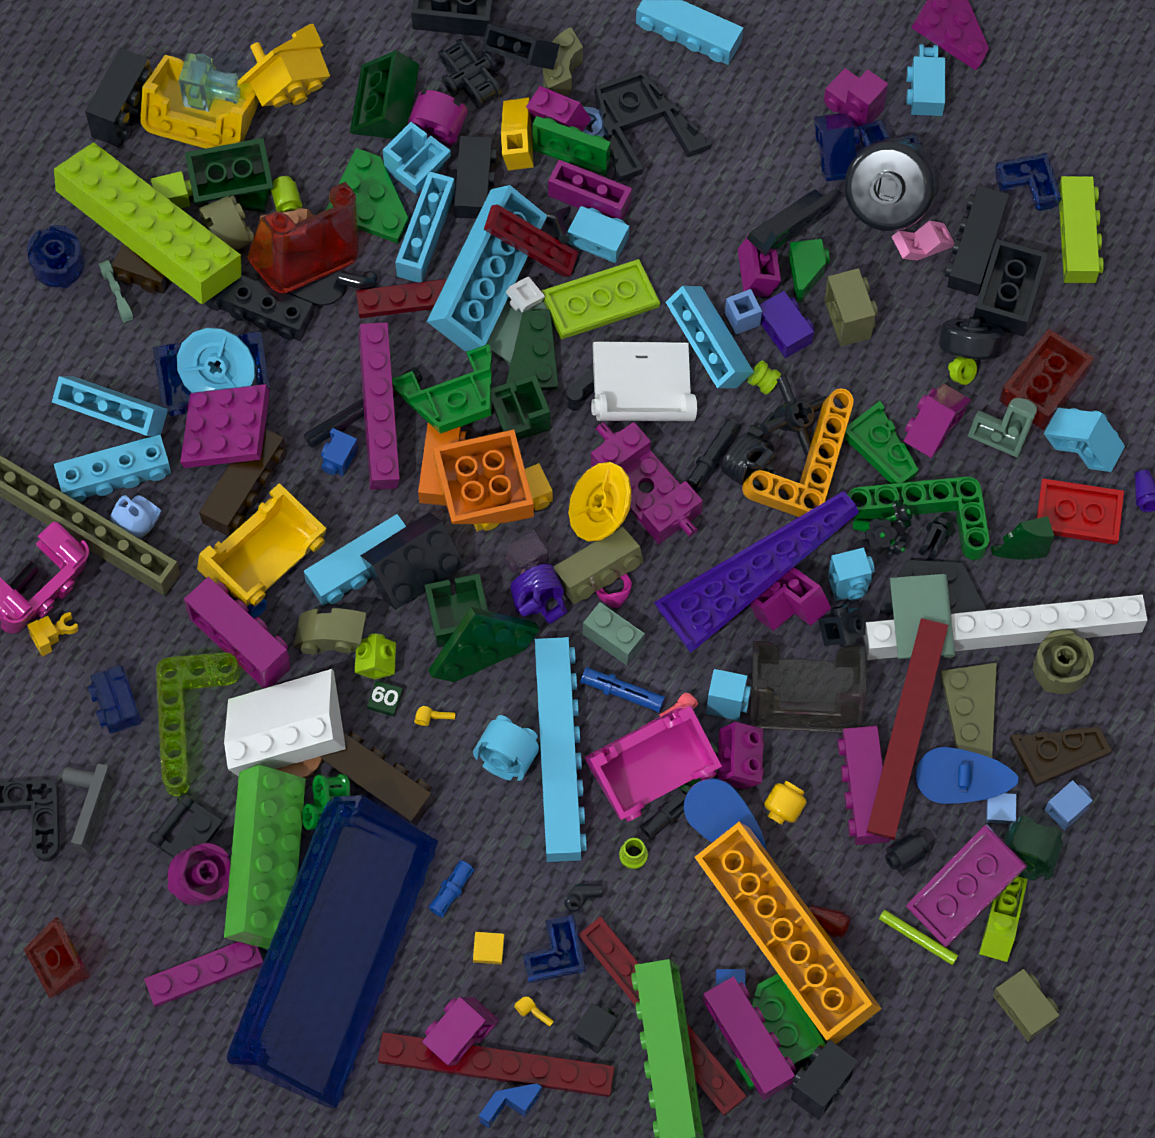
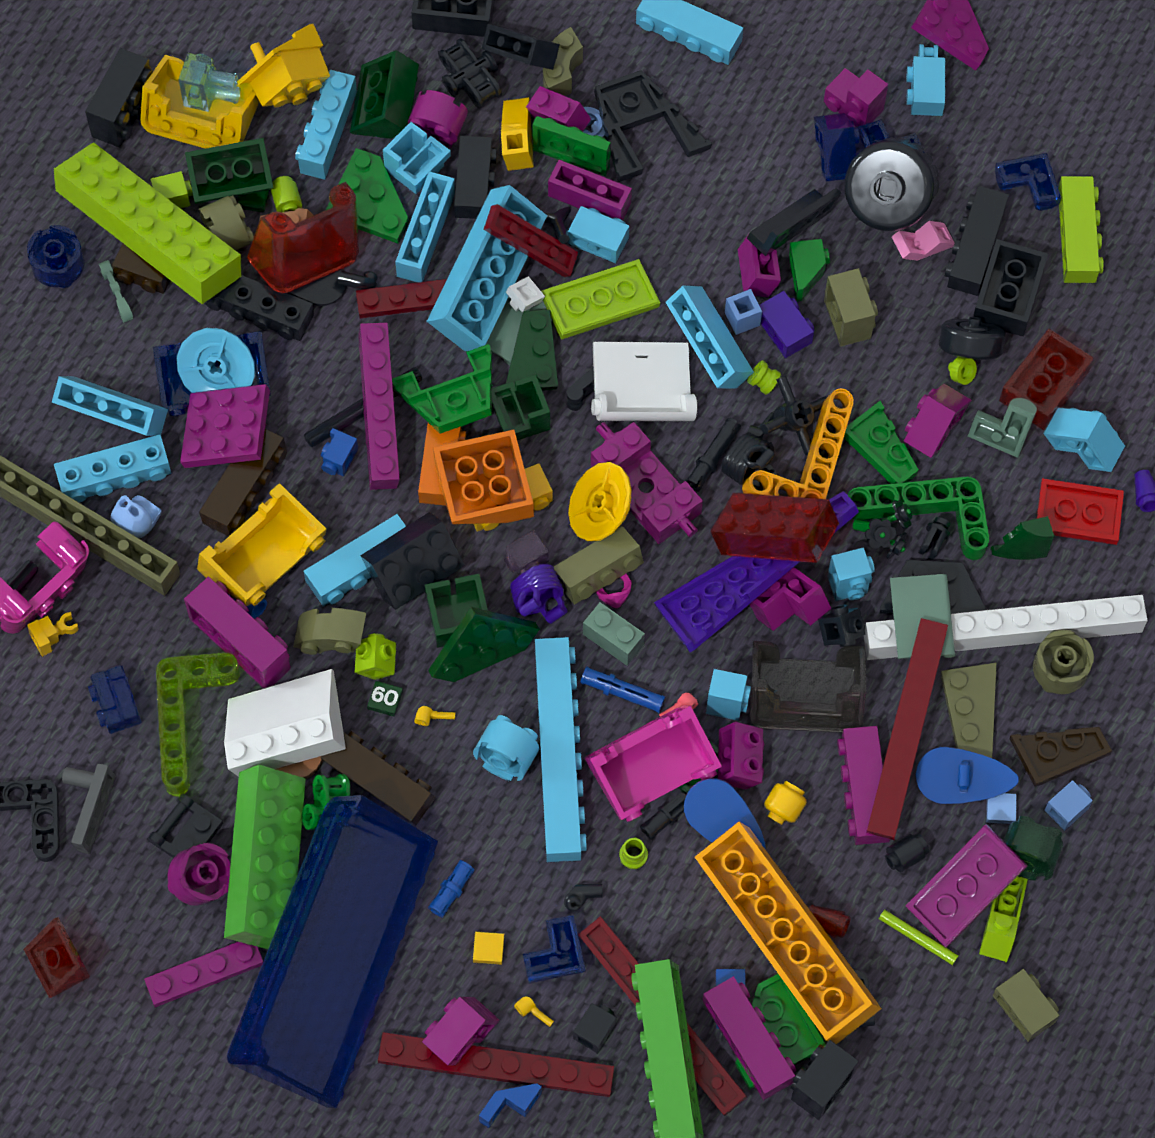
none -> medium azure brick [295,70,357,180]
none -> clear red brick [710,493,839,563]

